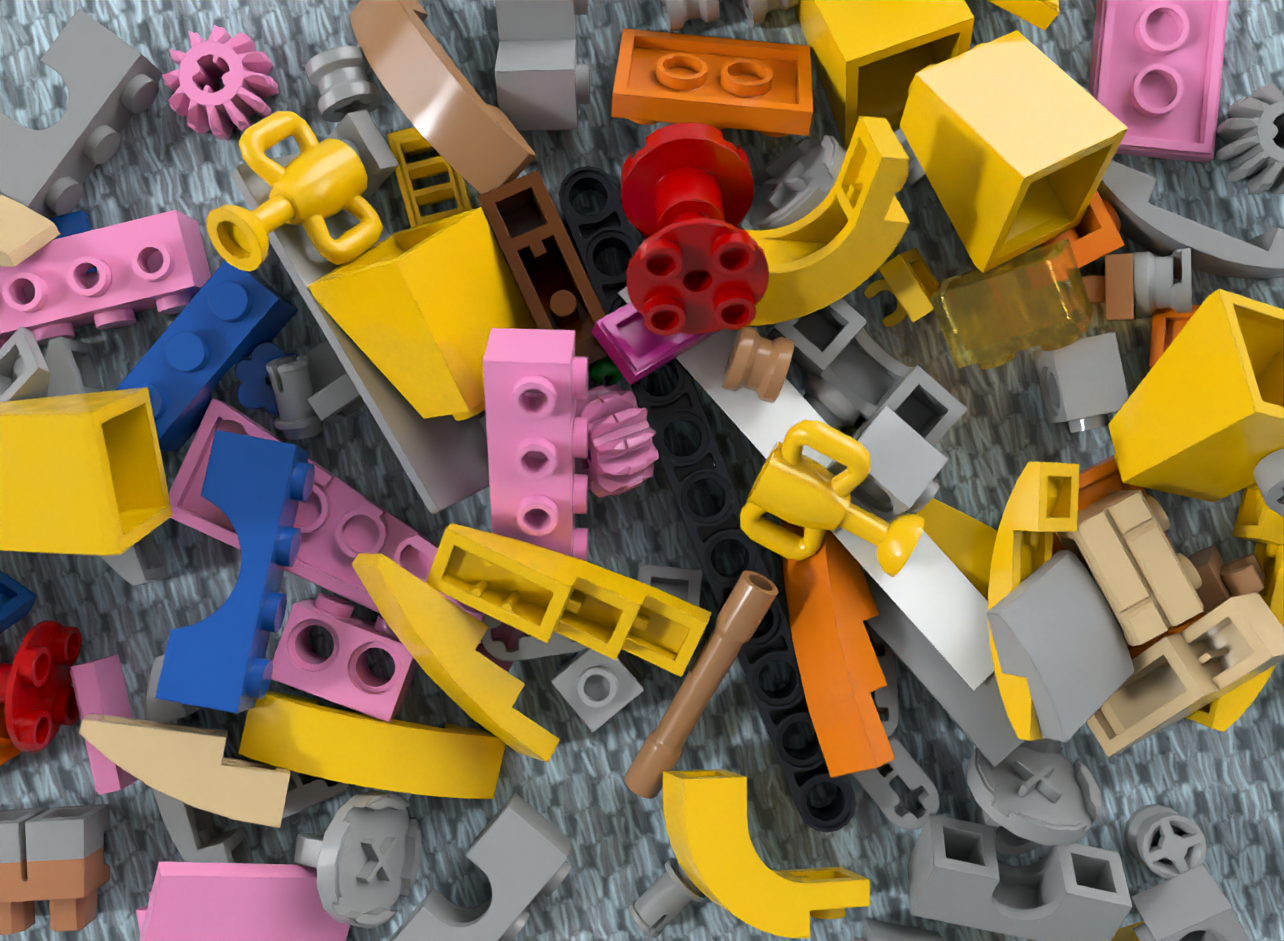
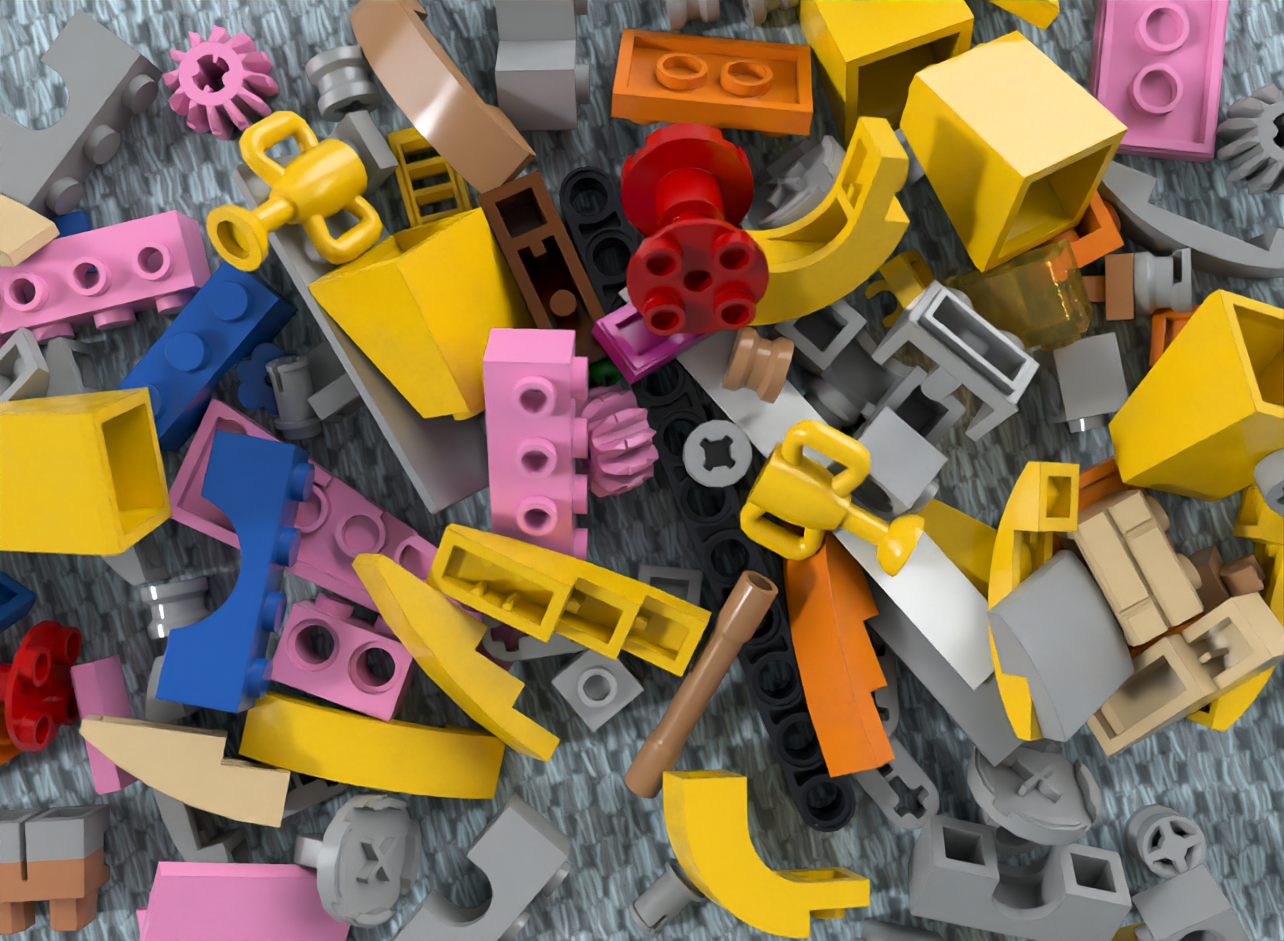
none -> light grey wheel [140,576,213,640]
none -> light grey wheel [683,420,752,487]
none -> light grey window [871,279,1040,442]

